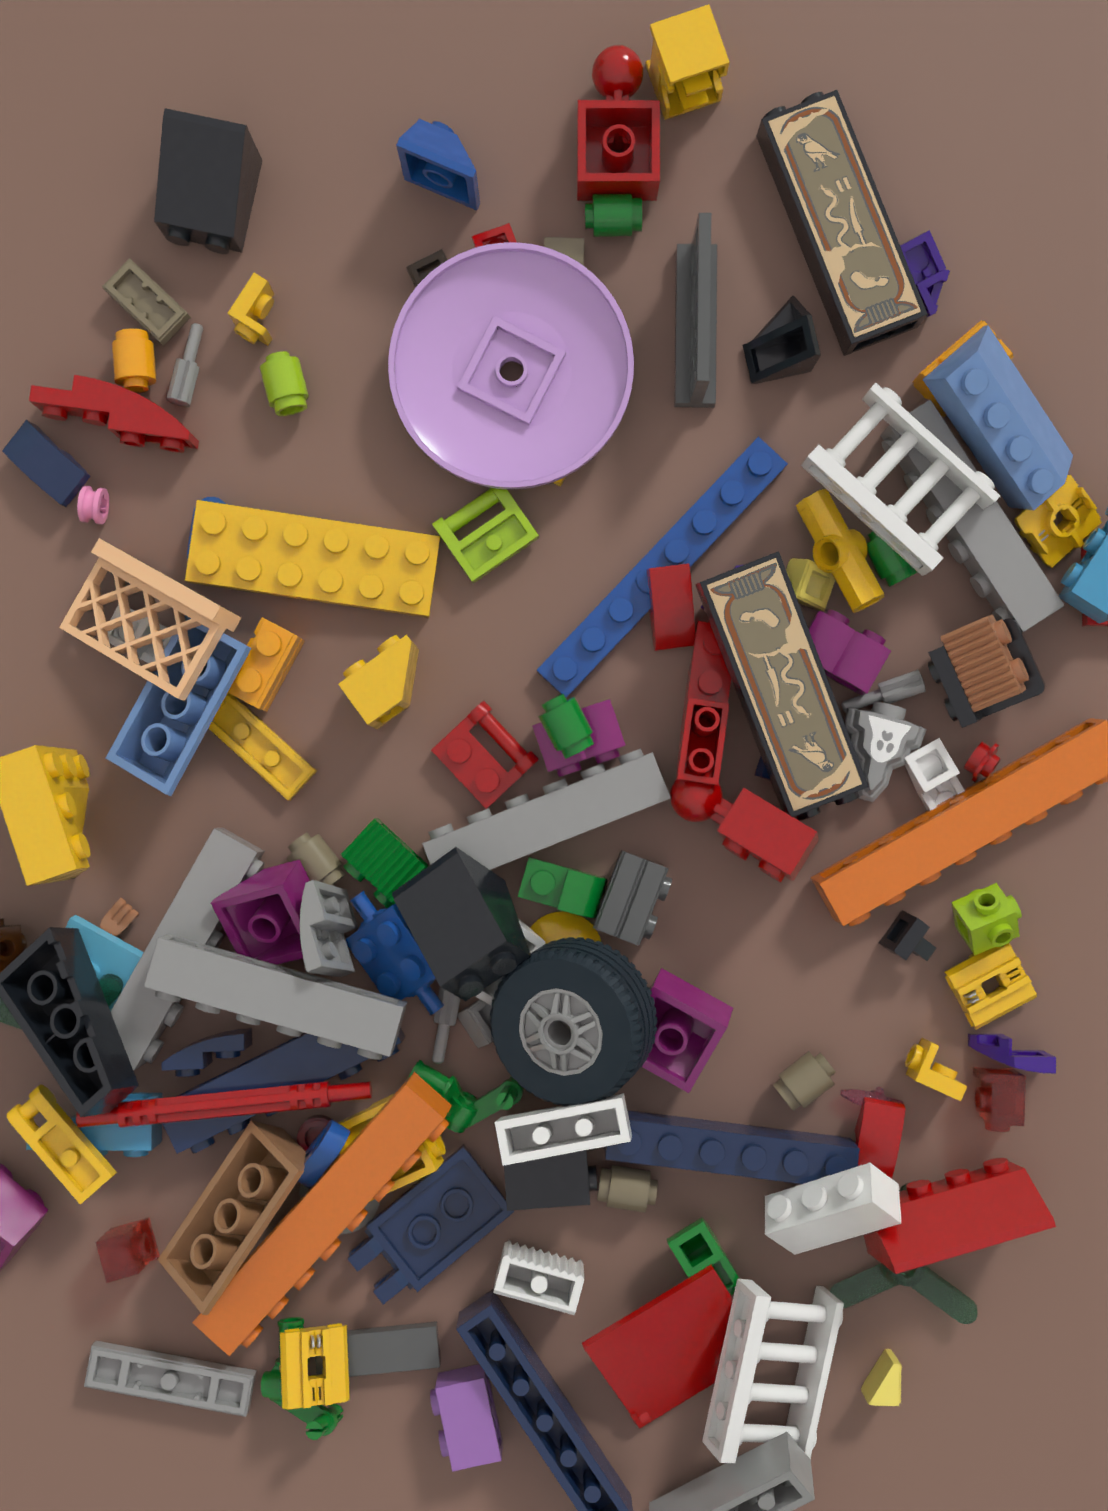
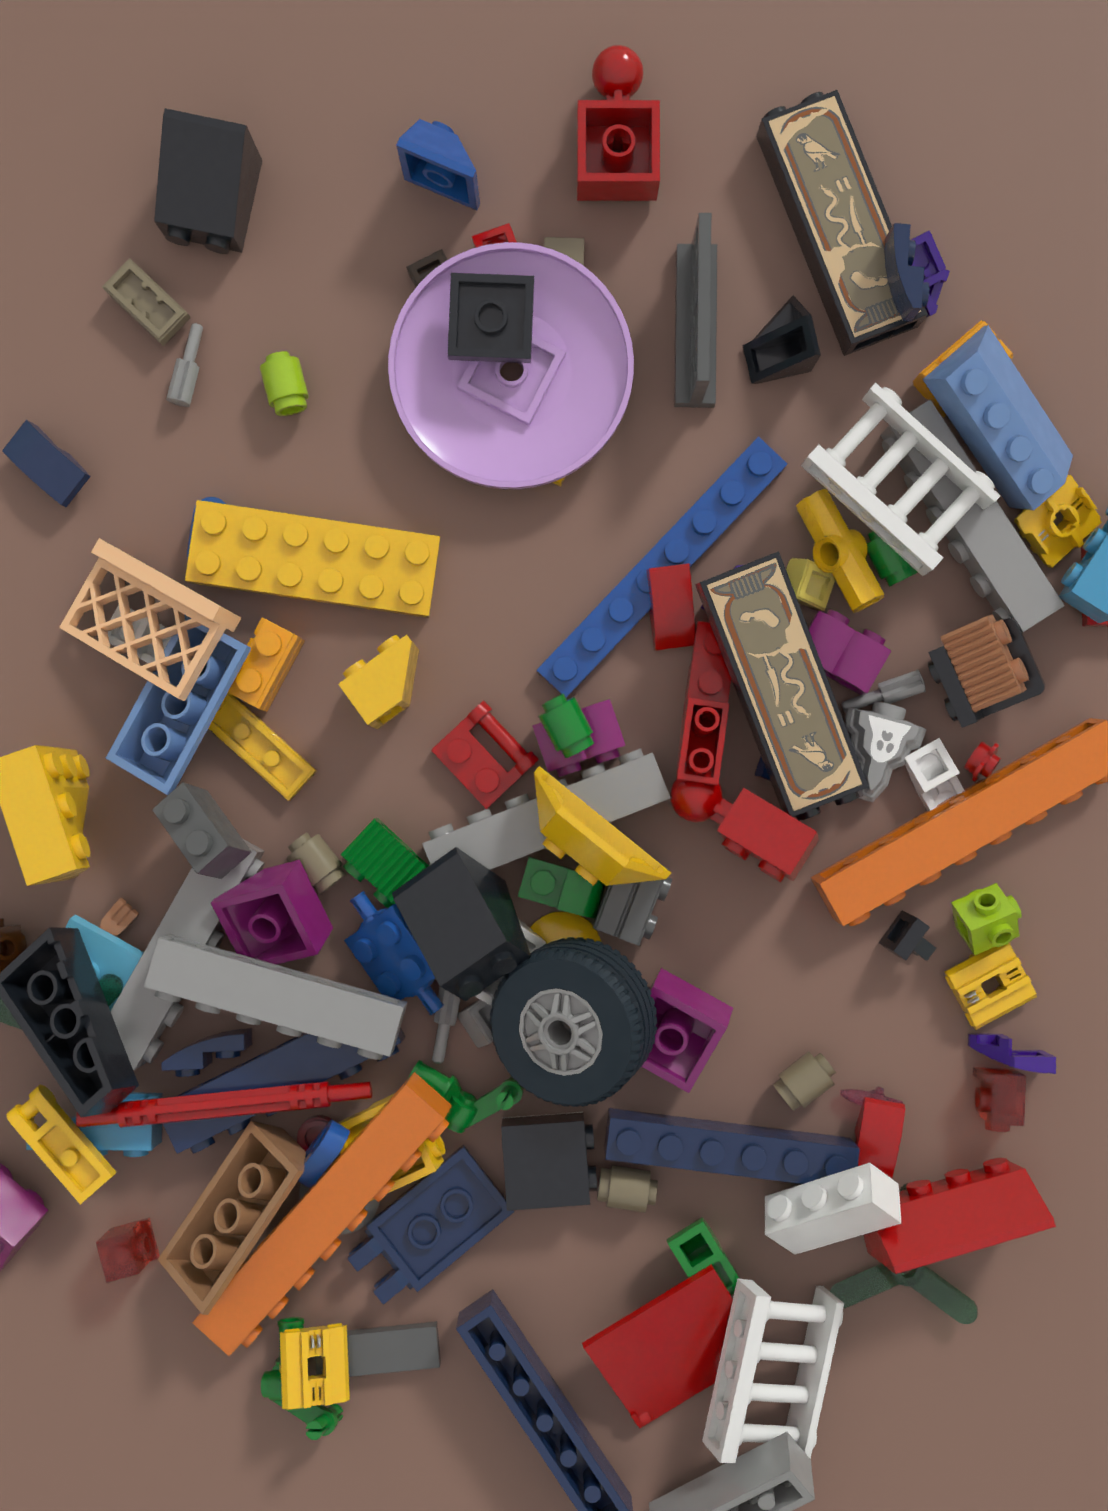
red slope [29,375,199,453] -> none
bright pink bush [77,486,109,525] -> none
light grey plate [84,1341,257,1417] -> none
light orange brick [112,328,156,393] -> none
yellow bracket [228,272,274,346] -> none
light grey slope [300,880,358,977] -> none
medium lavender brick [430,1364,503,1472] -> none
lime plate [432,487,539,584] -> none
white brick [493,1240,584,1315] -> none
white brick [495,1093,632,1166] -> none
green brick [585,193,642,237] -> none
yellow piece [645,4,730,120] -> none
light yellow slope [861,1349,902,1406] -> none
yellow bracket [905,1038,967,1101] -> none
none -> dark grey brick [152,782,252,879]
none -> black plate [448,273,534,363]
none -> yellow wedge [534,766,671,886]
none -> dark blue slope [884,223,929,322]

